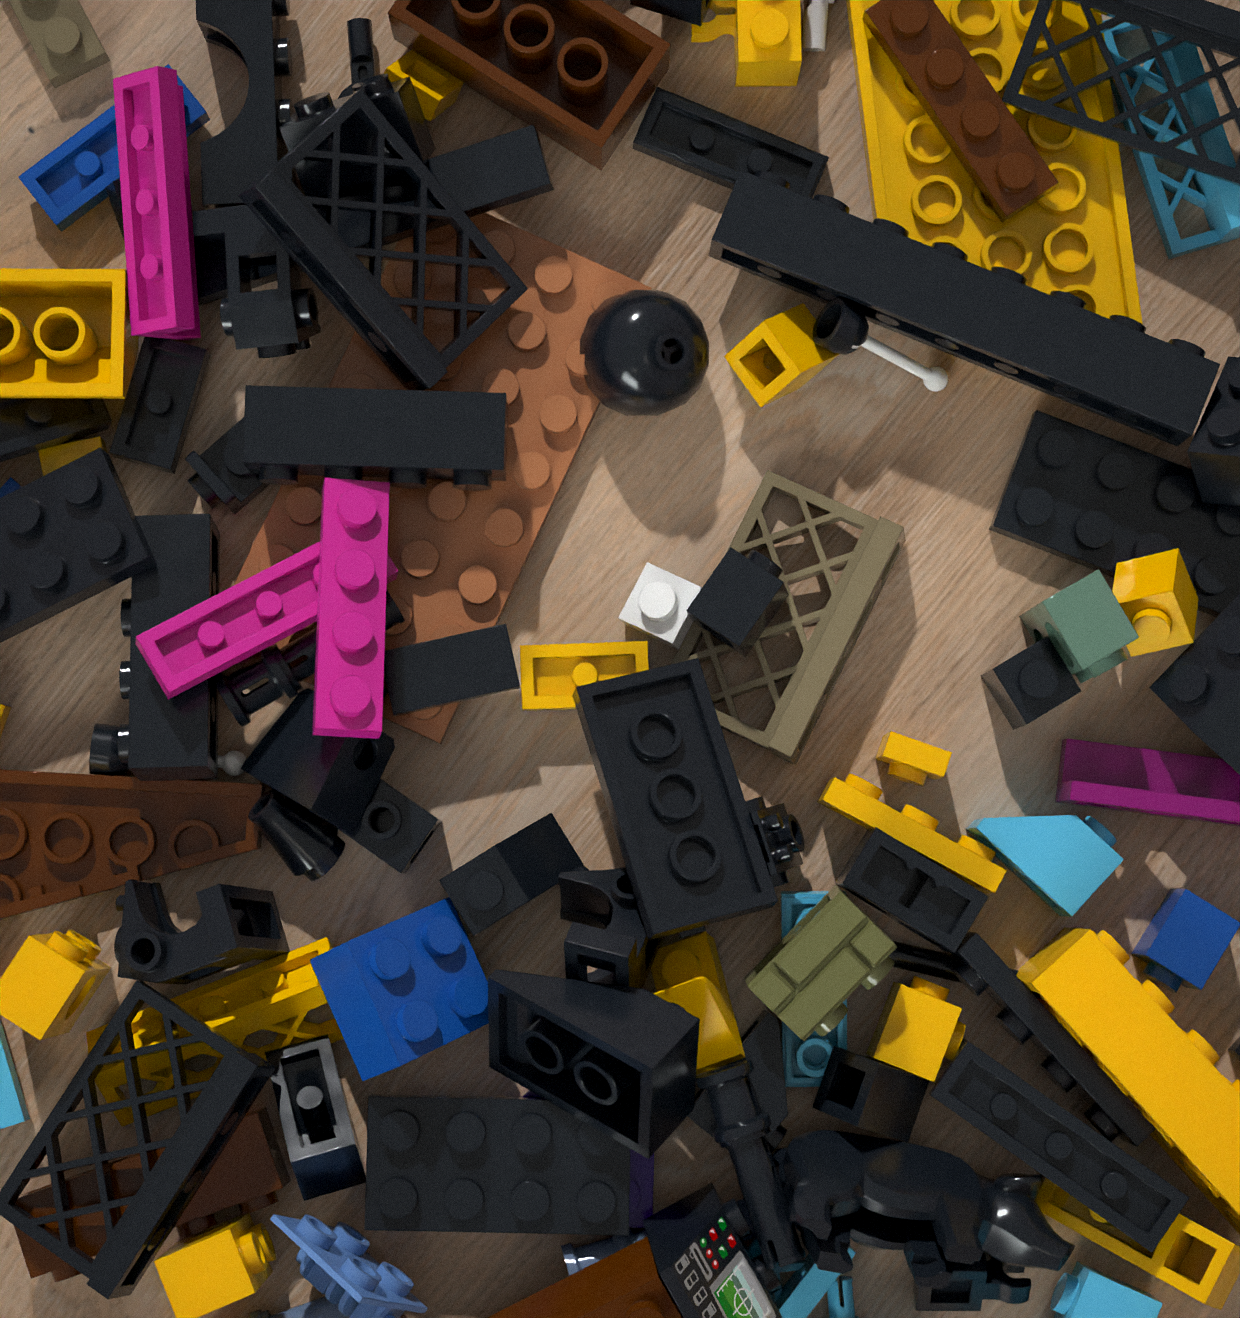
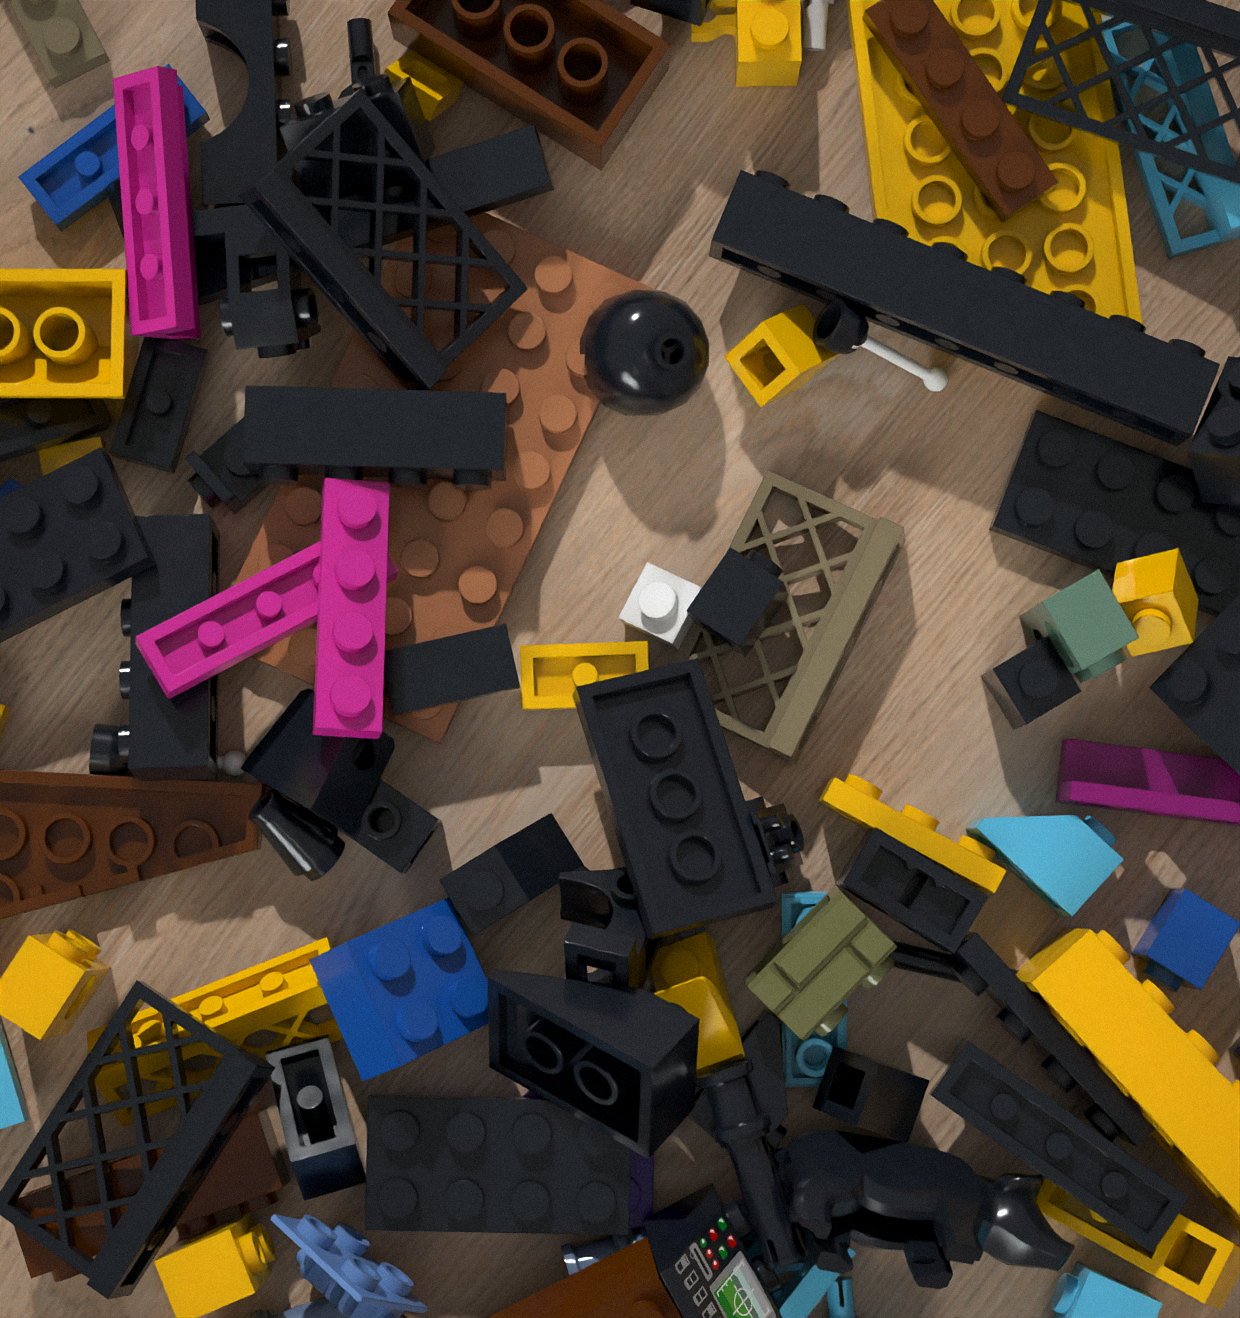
black tile [114,879,290,985] -> none
black pin [213,589,406,727] -> none
black tile [633,87,829,199] -> none
yellow brick [866,976,966,1082] -> none
yellow plate [875,731,952,786] -> none
black plate [913,1251,1032,1311] -> none

